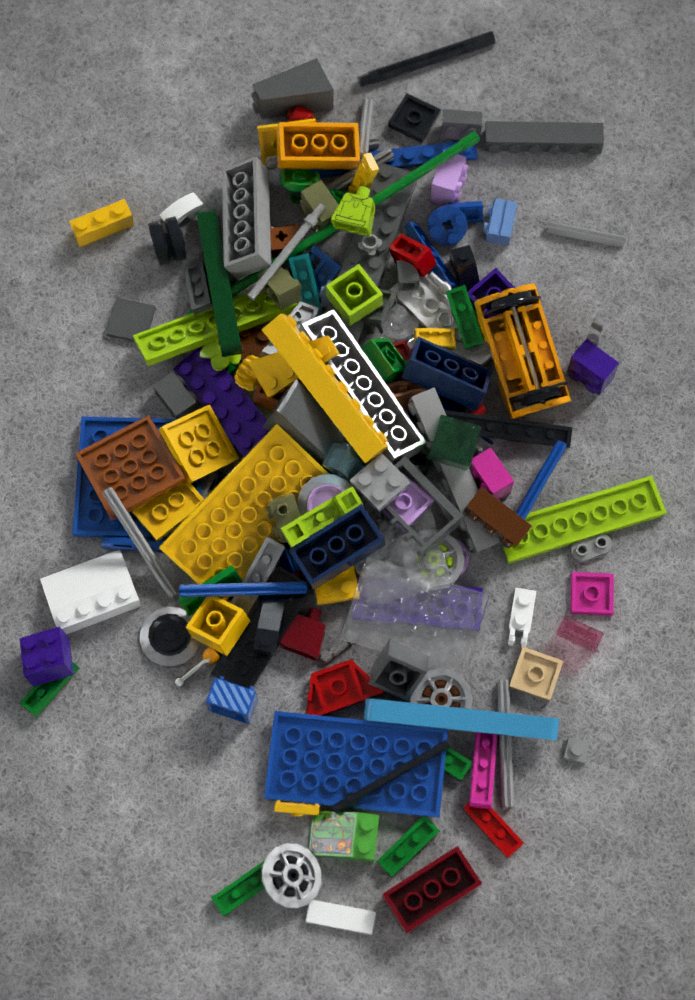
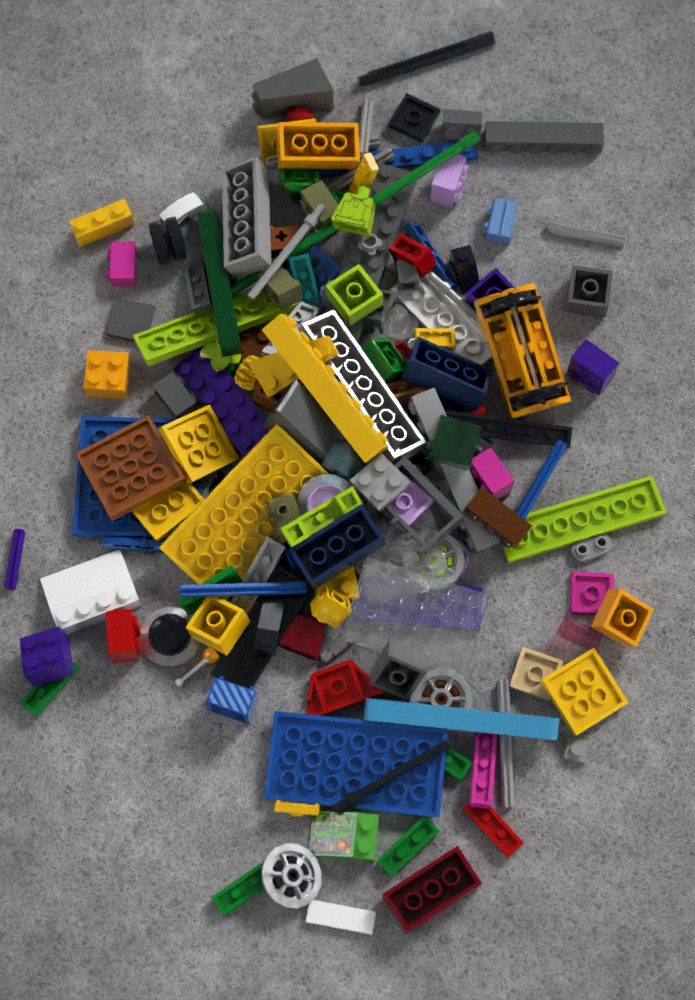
light grey axle [102,487,178,598] -> none
blue plate [427,204,468,245] -> none
blue plate [442,201,483,225] -> none
green plate [446,285,484,350] -> none
white hinge [508,587,536,648] -> none
light grey hinge [587,318,605,346] -> none
none -> dark purple axle [4,529,25,590]
none -> light orange brick [83,350,131,399]
none -> red brick [106,609,142,664]
none -> dark pink brick [107,242,137,286]
none -> yellow head [310,585,352,629]
none -> yellow plate [540,648,628,736]
none -> dark grey brick [565,265,613,318]
none -> light orange brick [591,589,654,647]

